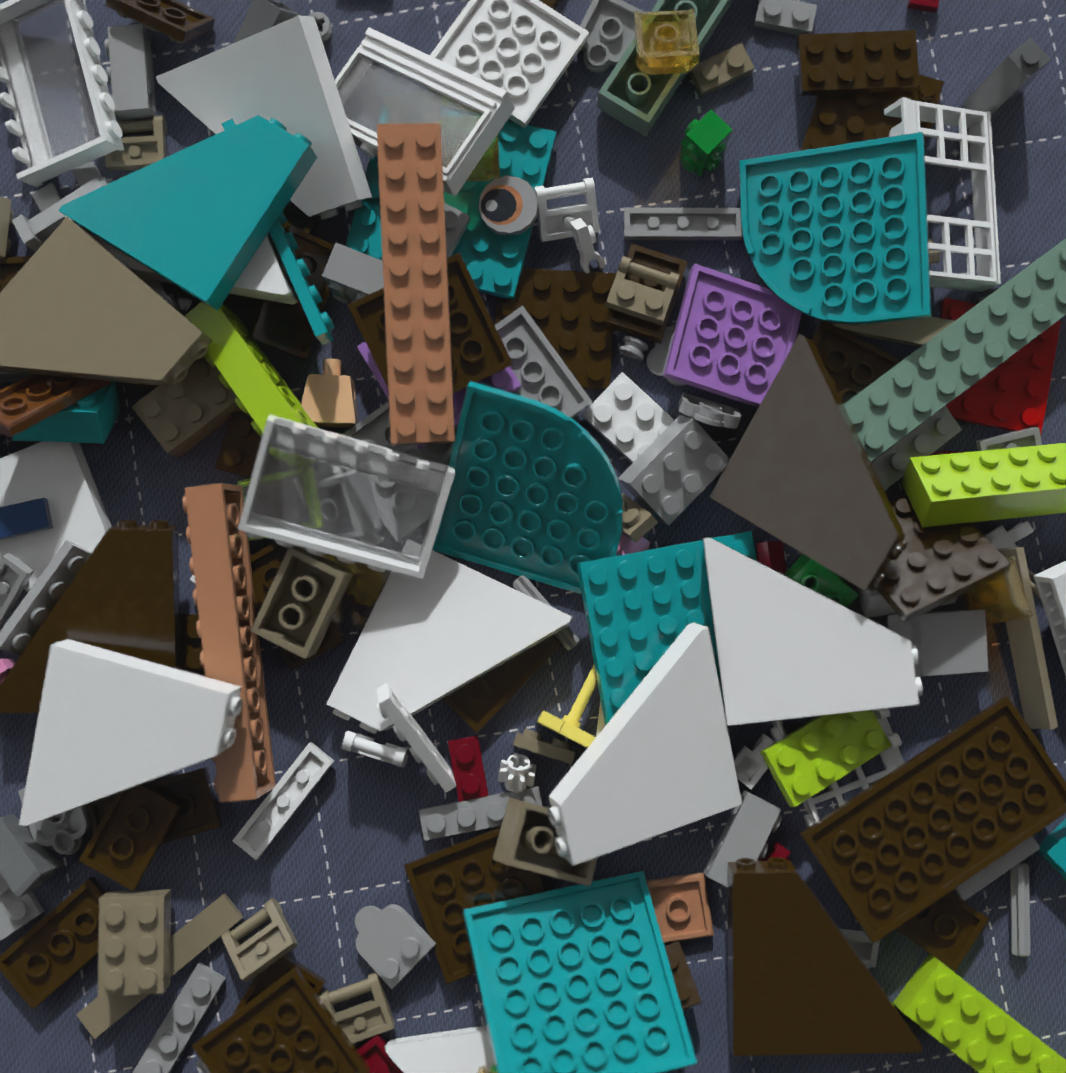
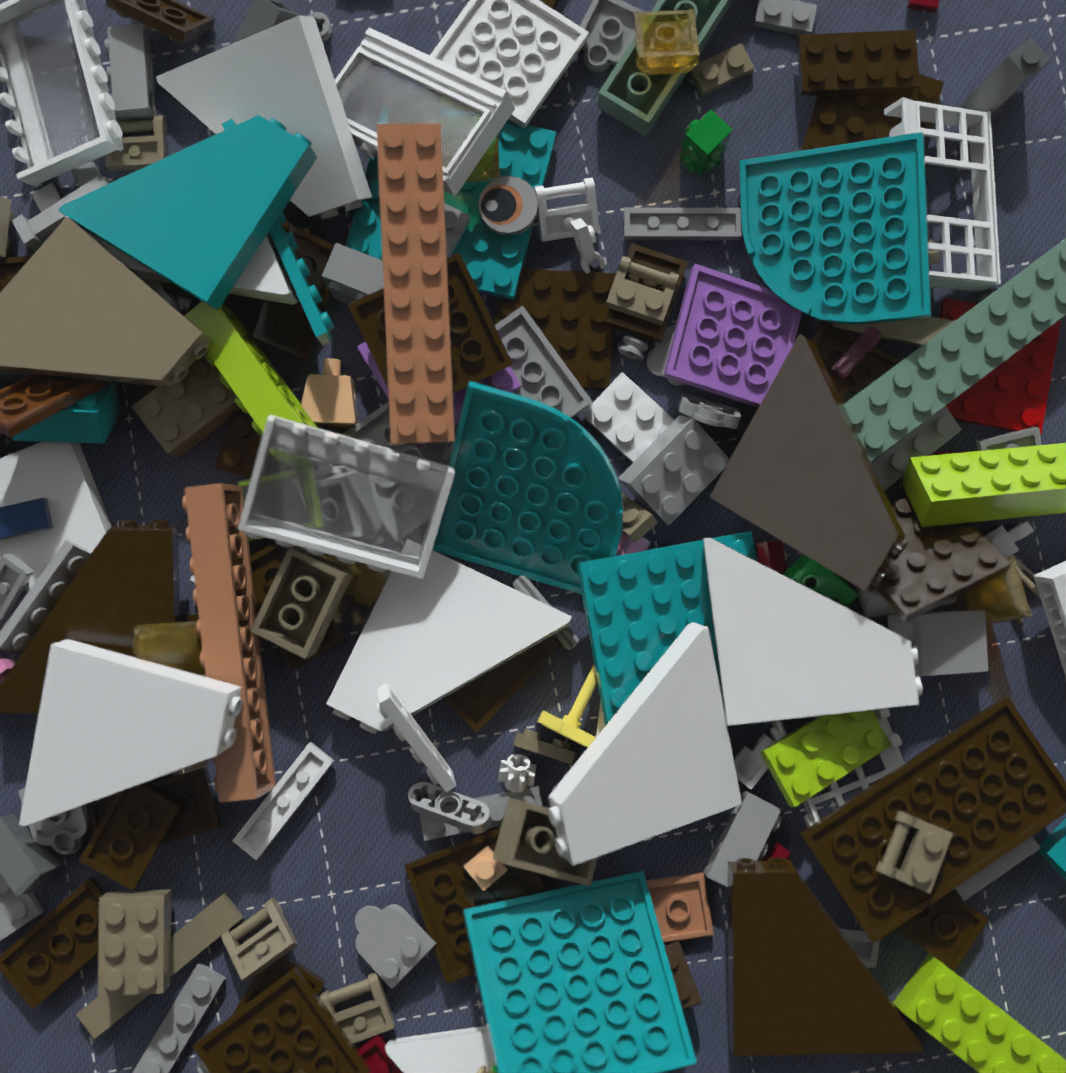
white plate [342,731,409,767] -> none
dark red plate [448,735,489,802] -> none
dark tan tile [997,547,1058,730] -> none
light grey axle [1010,862,1031,957] -> none
none -> clear yellow slope [133,621,205,677]
none -> light grey beam [408,782,492,834]
none -> light nougat plate [464,845,508,891]
none -> clear pink axle [833,326,882,378]
none -> dark tan plate [876,810,953,893]

